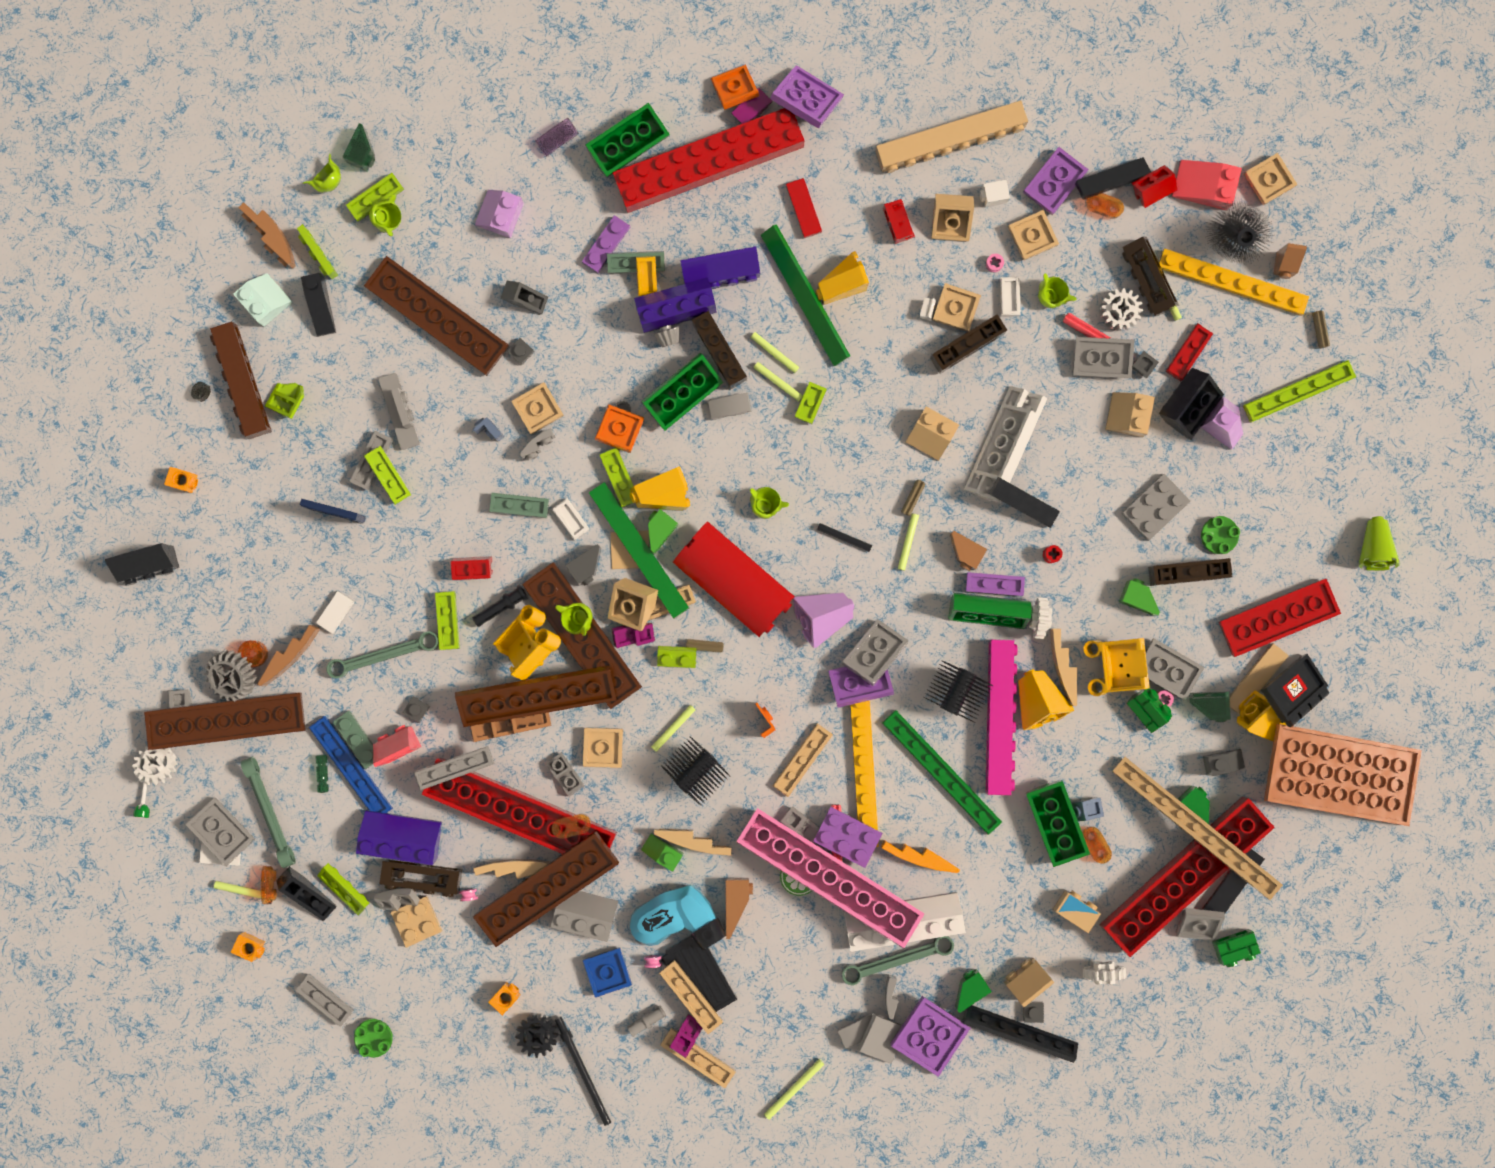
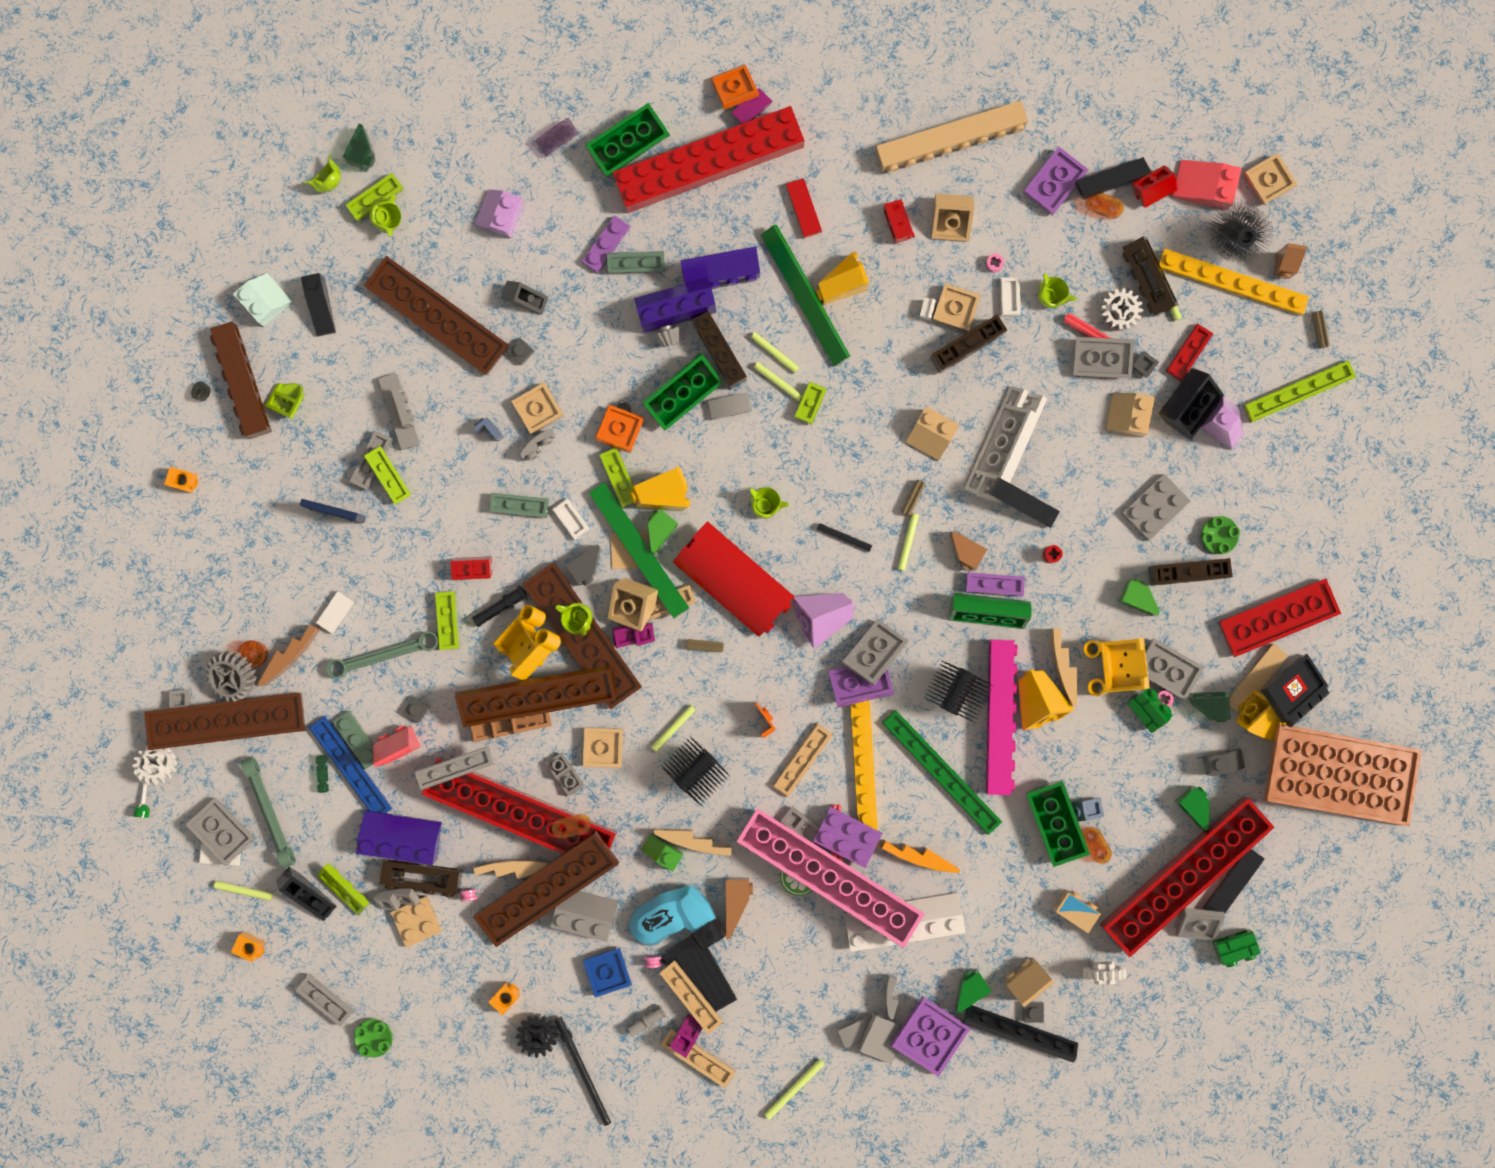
black slope [105,543,180,586] -> none
medium nougat slope [238,202,296,269] -> none
clear orange plate [261,866,277,904] -> none
lime plate [297,224,338,279] -> none
yellow tile [636,256,657,296] -> none
lime plate [657,646,696,668] -> none
medium lavender plate [770,65,844,129] -> none
sand green piece [842,936,954,986] -> none
white brick [979,180,1010,207] -> none
tan plate [1008,210,1059,261] -> none
white gear [1028,597,1052,639] -> none
tan plate [1112,757,1283,901] -> none
lime cone [1359,516,1400,571] -> none

